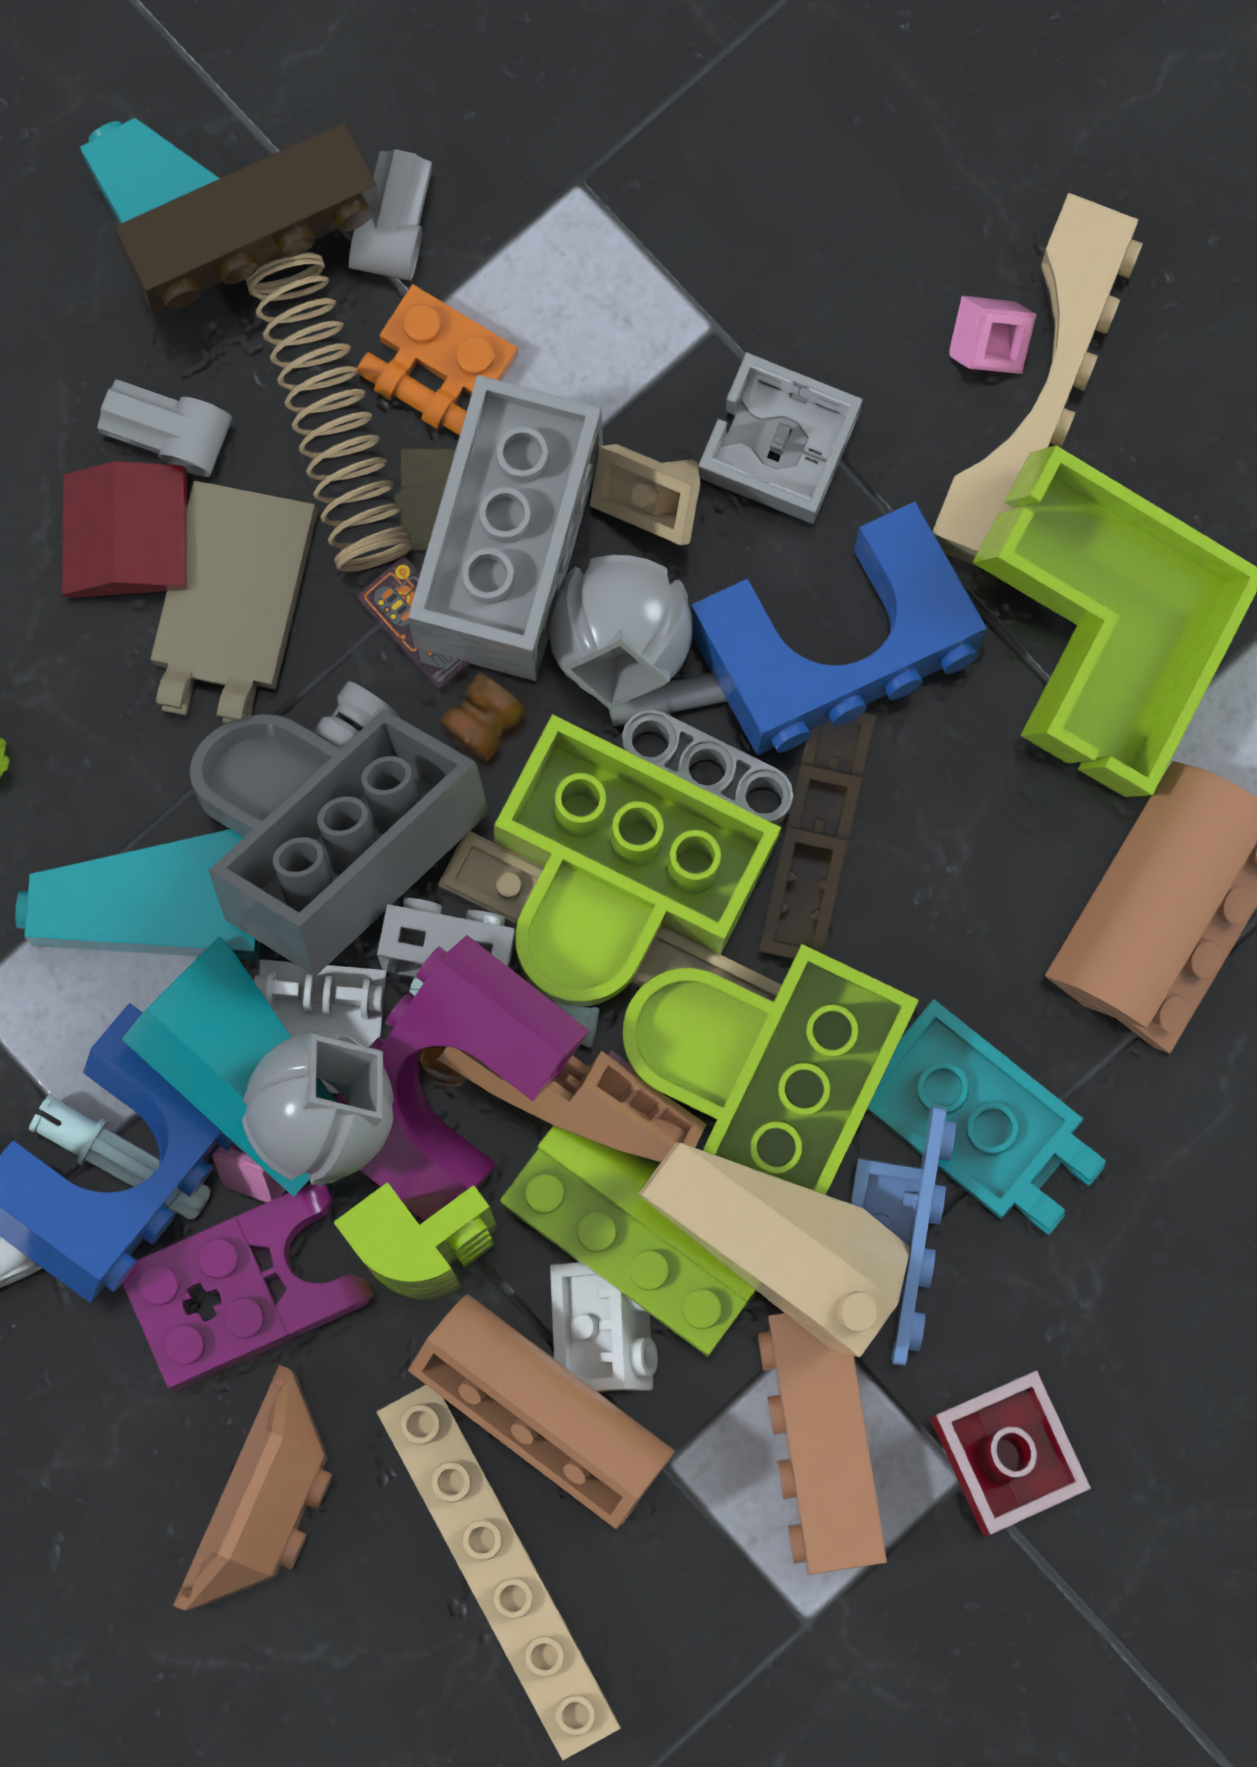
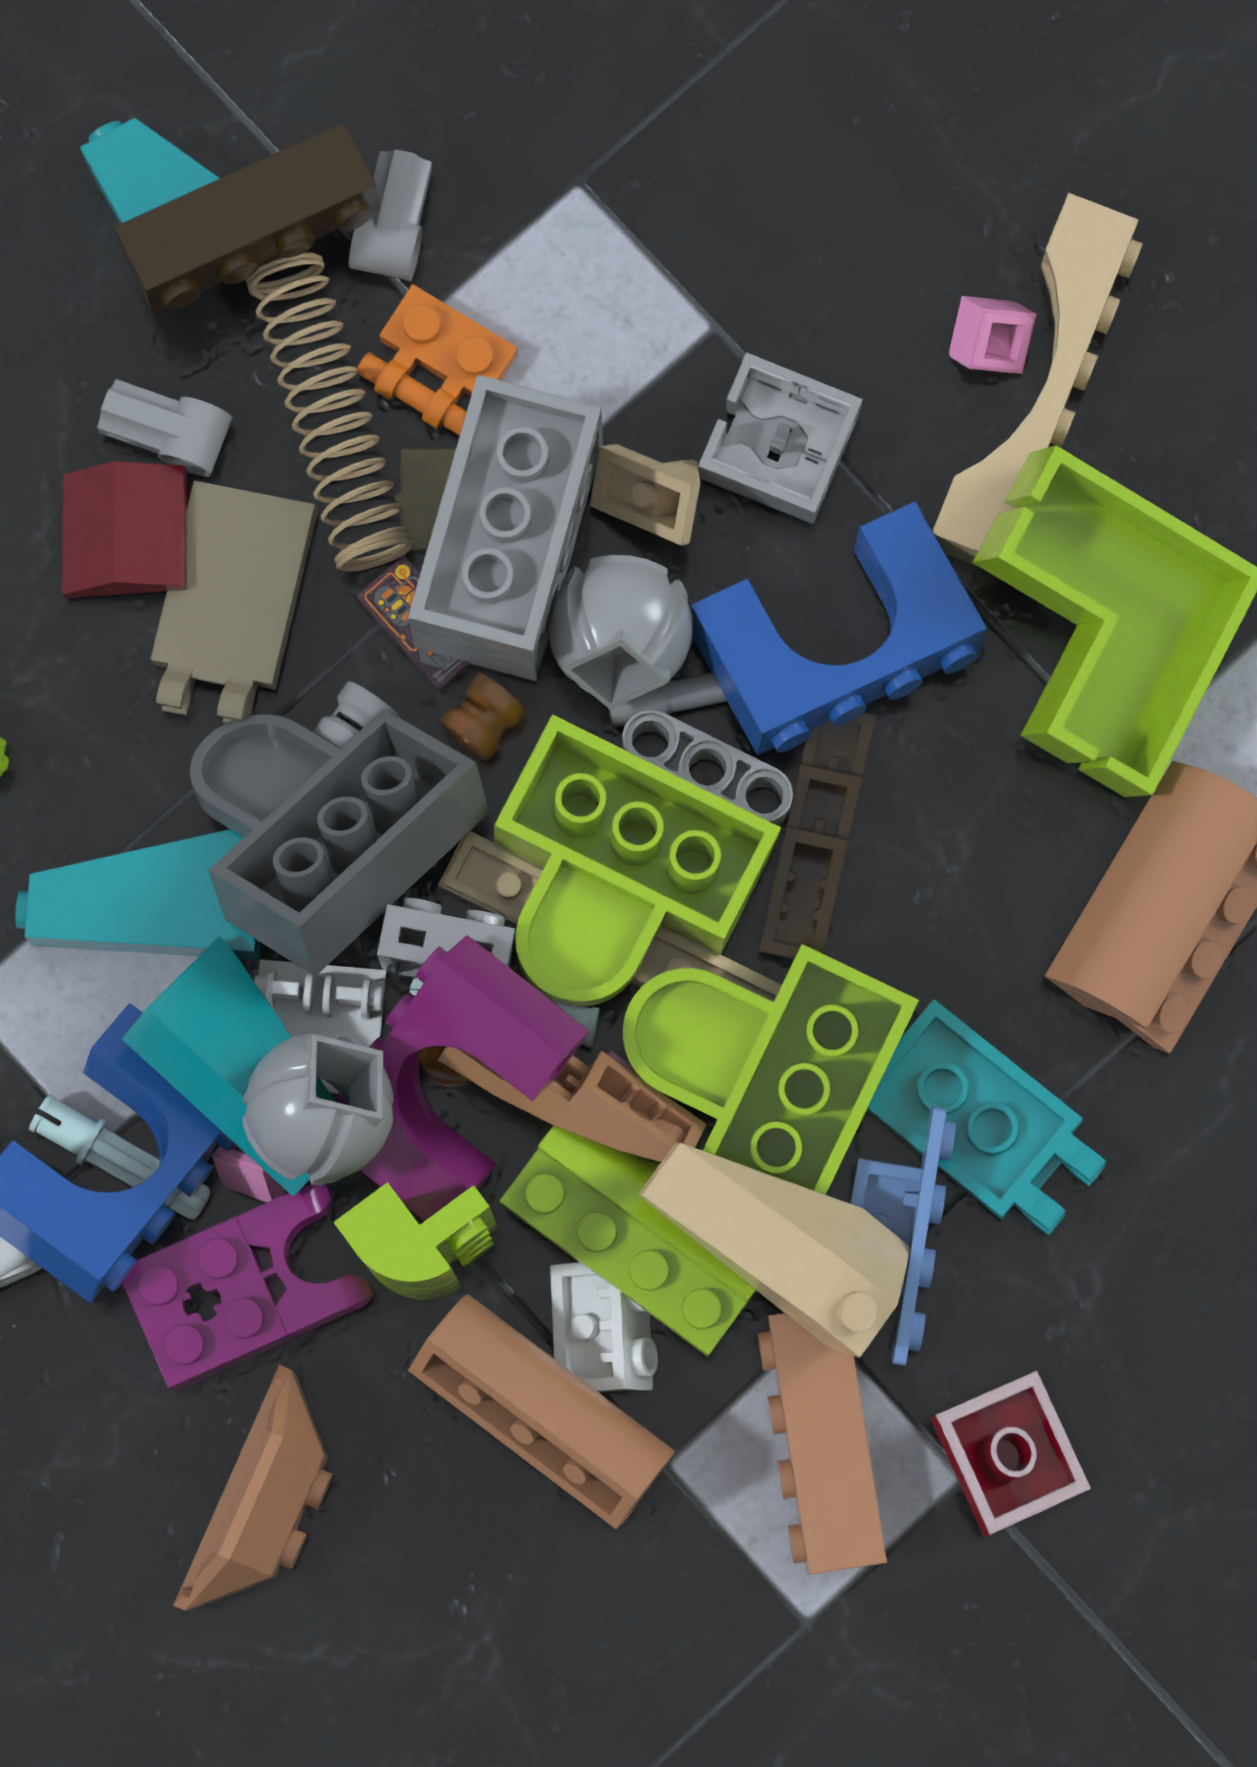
tan brick [377,1385,621,1761] -> none

